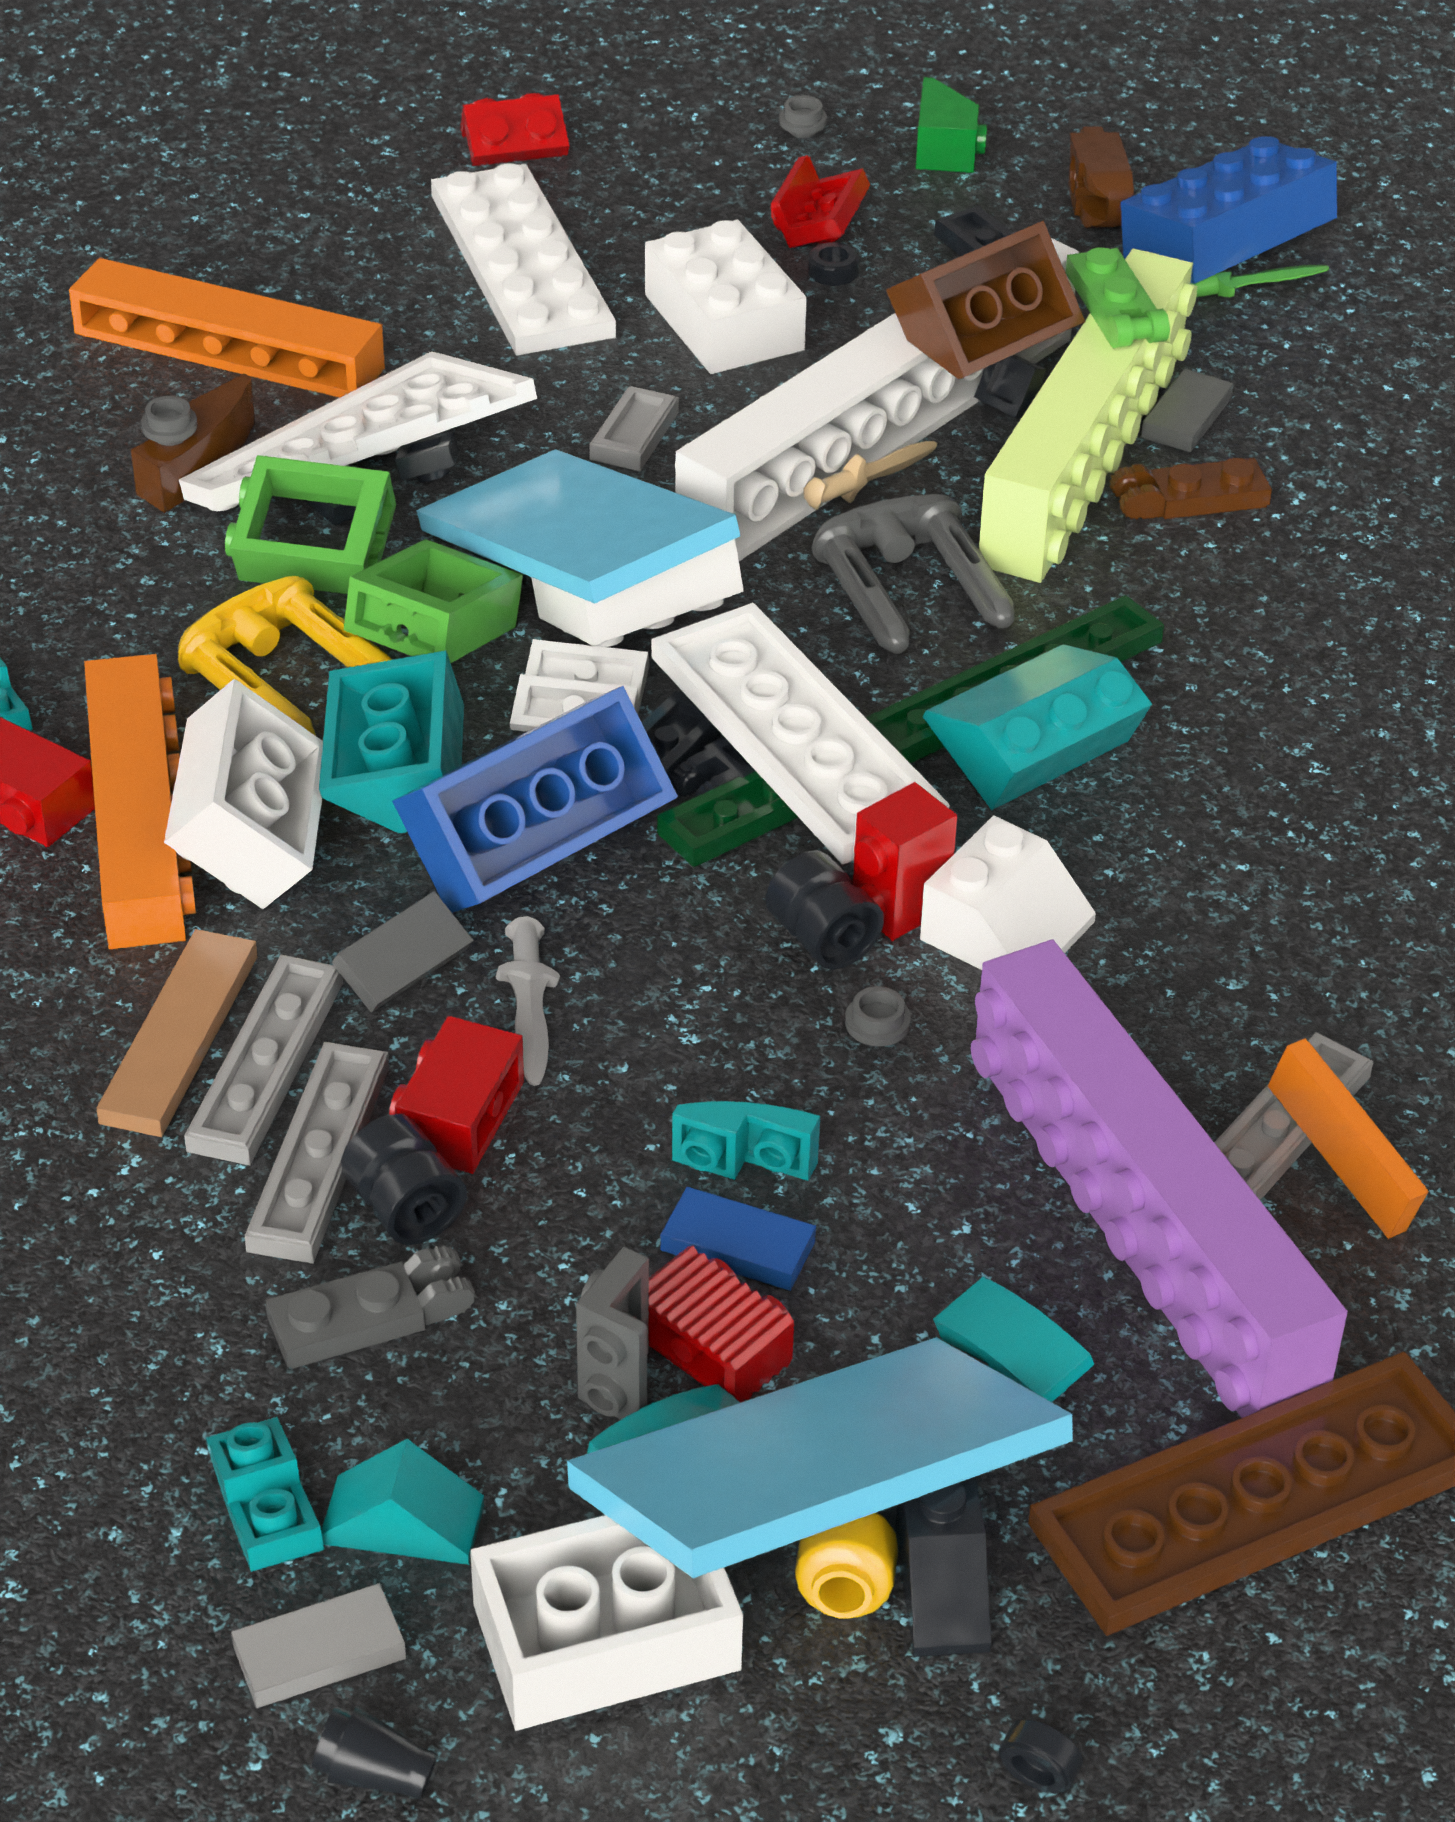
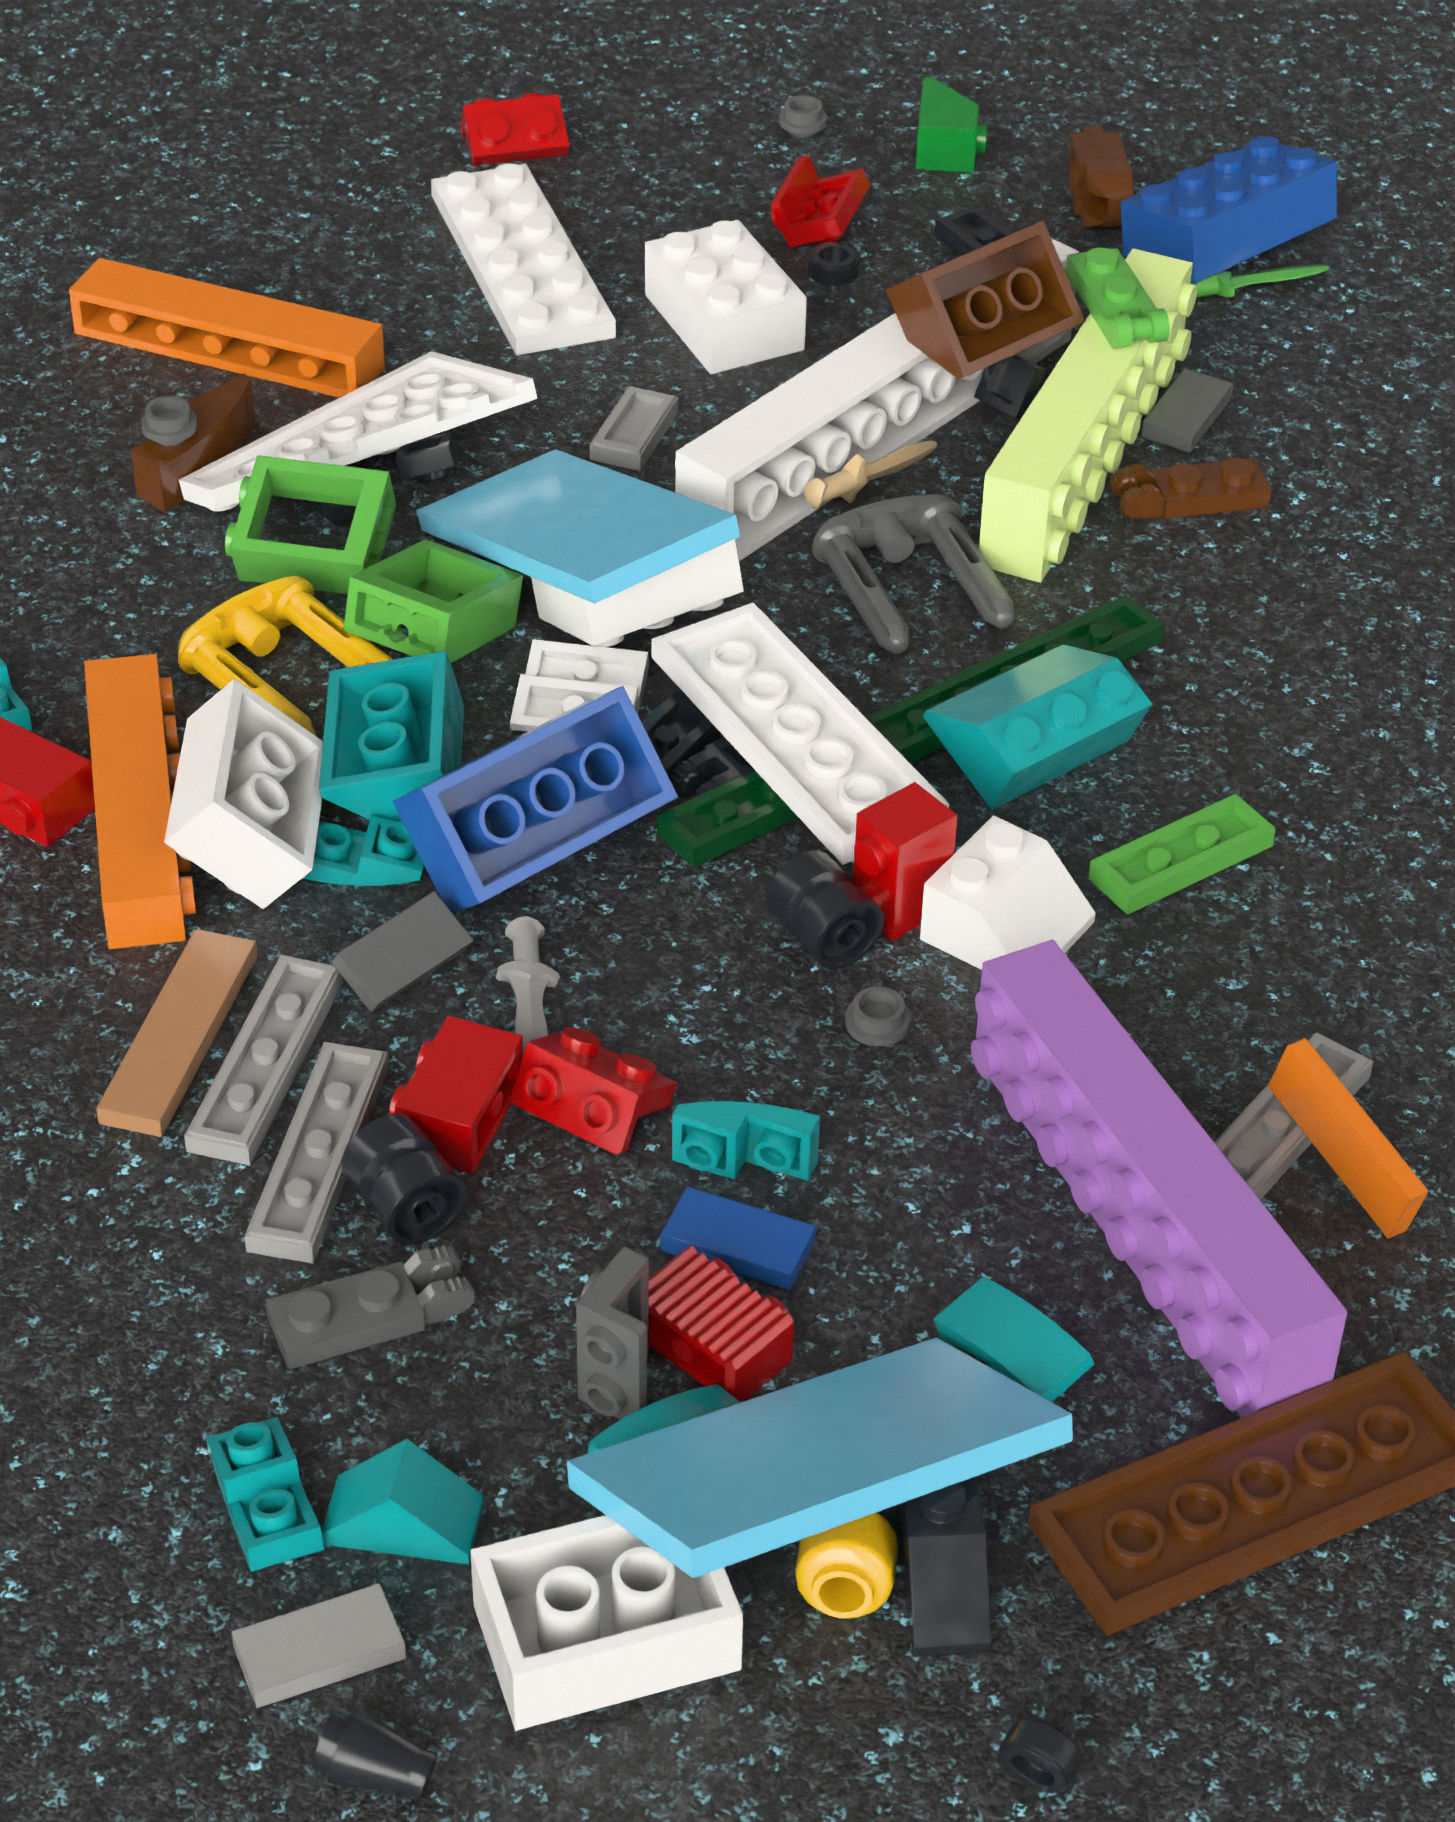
none -> teal slope [302,815,424,886]
none -> red bracket [511,1027,677,1155]
none -> bright green plate [1088,794,1276,915]

